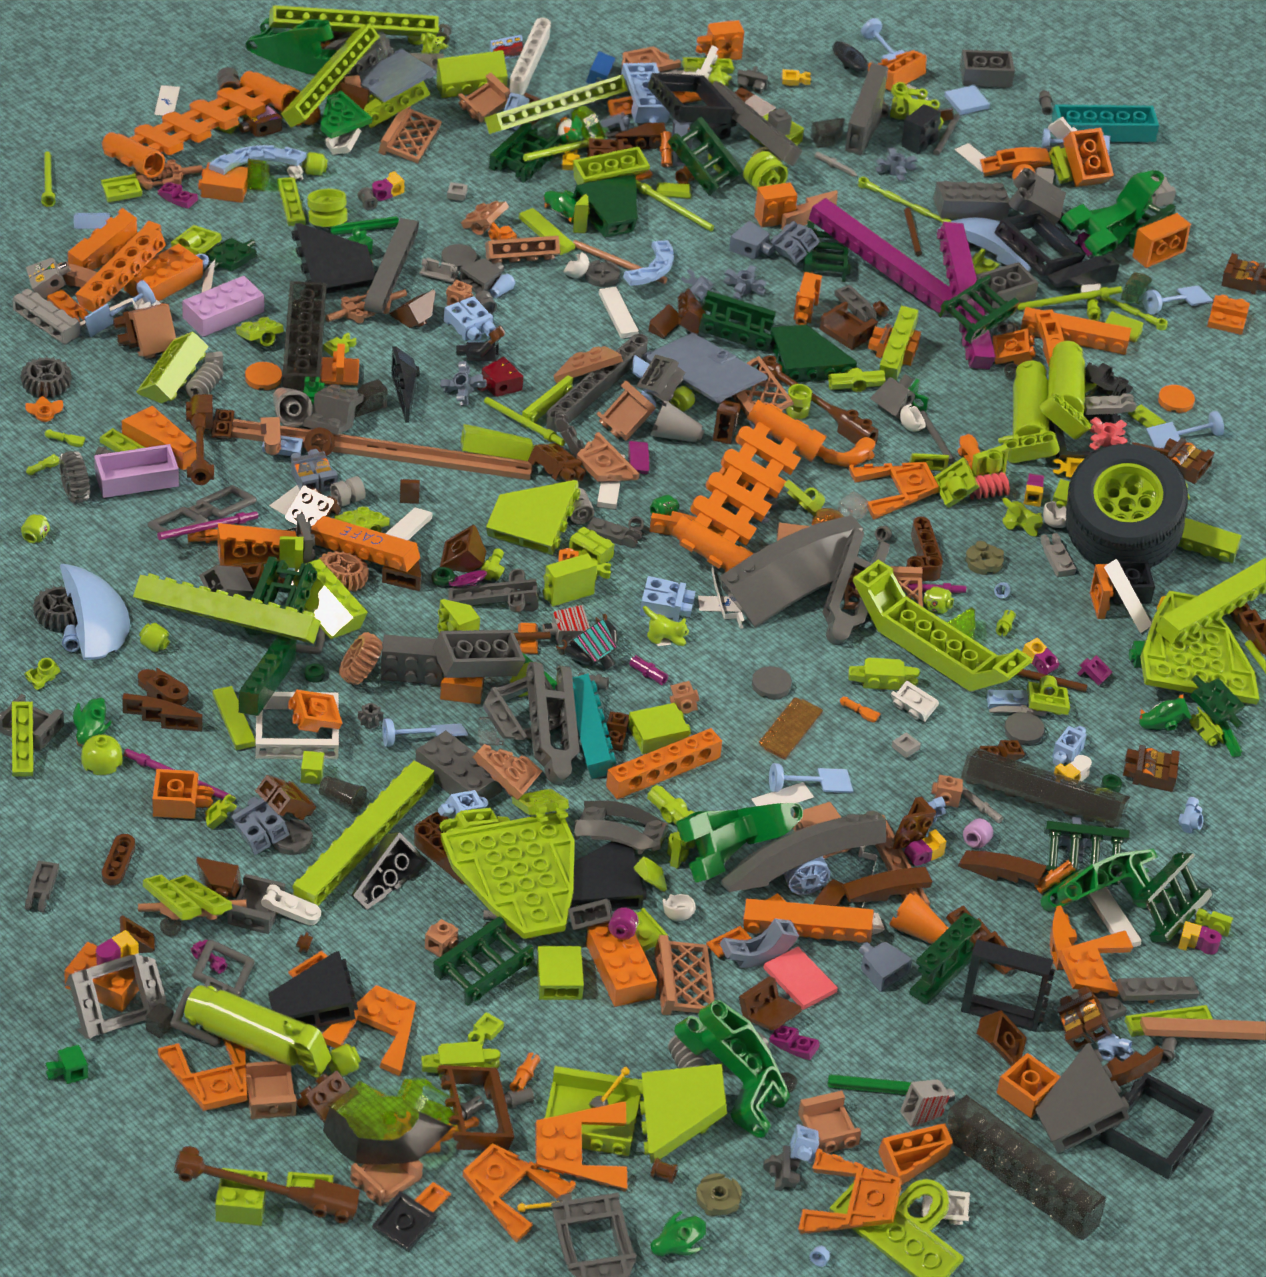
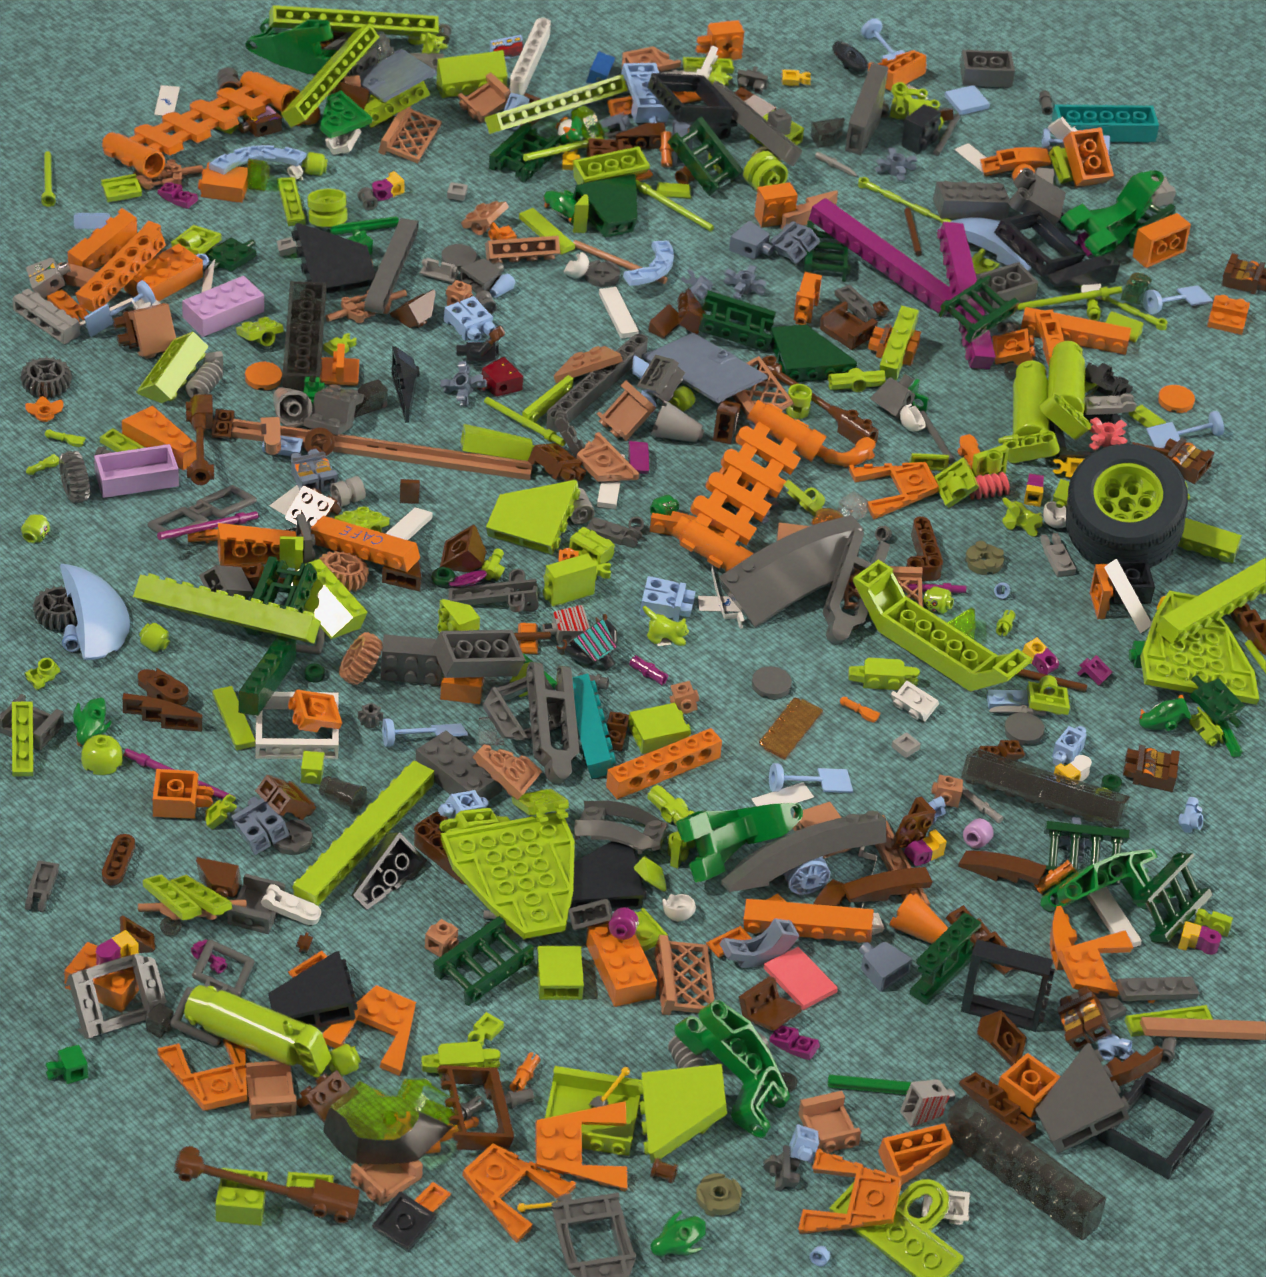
none -> light grey plate [277,237,297,256]
none -> reddish brown slope [959,1072,1037,1140]

